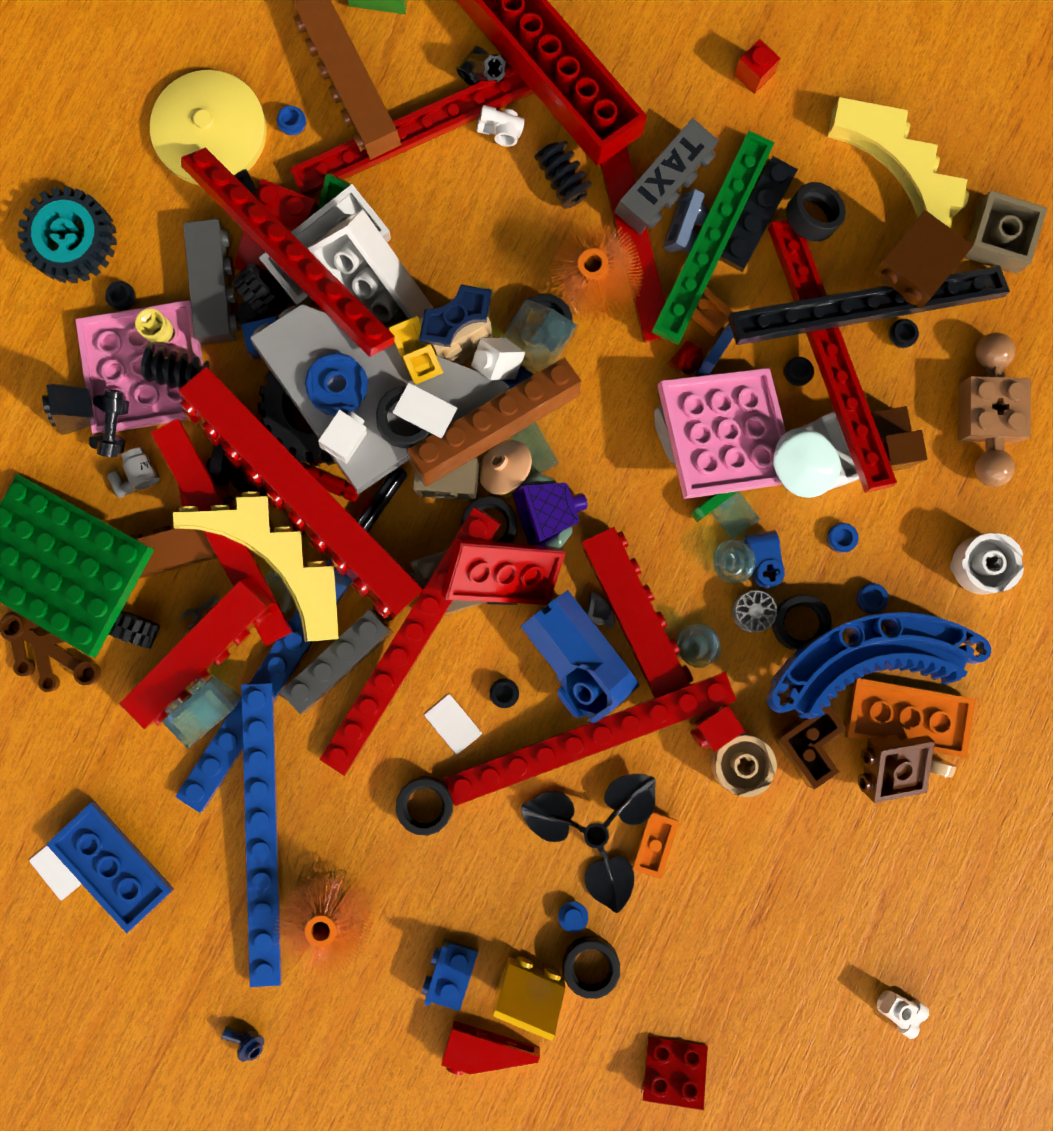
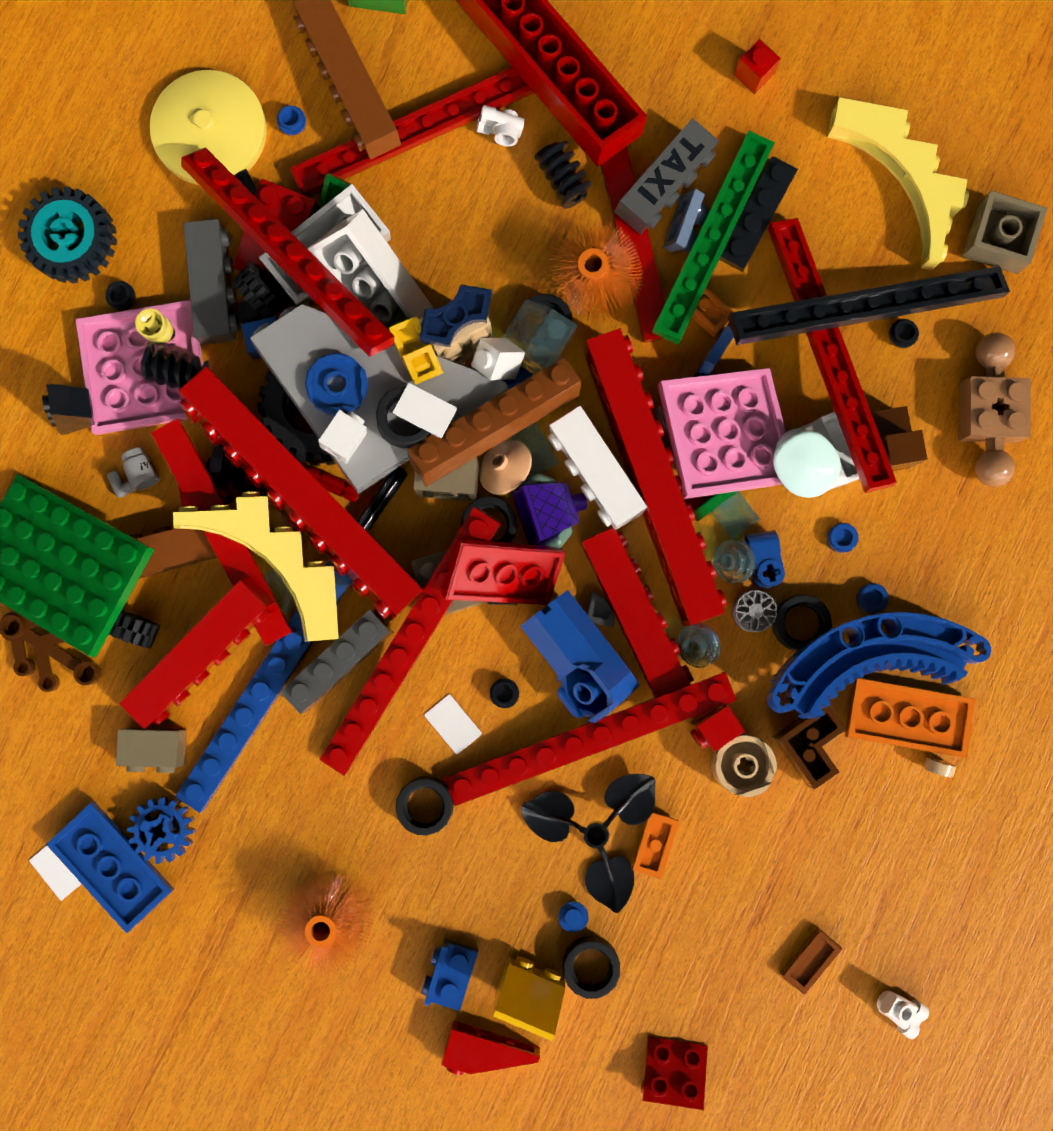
black piece [89,389,129,457] -> none
clear light blue slope [162,676,240,749] -> none
dark grey hand [179,595,219,630] -> none
dark blue plate [221,1026,264,1062] -> none
blue plate [241,682,282,987] -> none
black piece [456,46,506,86] -> none
red plate [668,340,703,374] -> none
black plate [784,357,814,386] -> none
black tyre [786,182,846,242] -> none
reddish brown plate [858,734,935,803] -> none
reddish brown brick [874,210,974,309] -> none
white brick [950,533,1024,595] -> none
none -> dark tan brick [116,728,186,773]
none -> blue gear [127,796,196,864]
none -> white slope [548,406,647,530]
none -> red brick [584,328,727,627]
none -> dark orange tile [779,926,843,995]

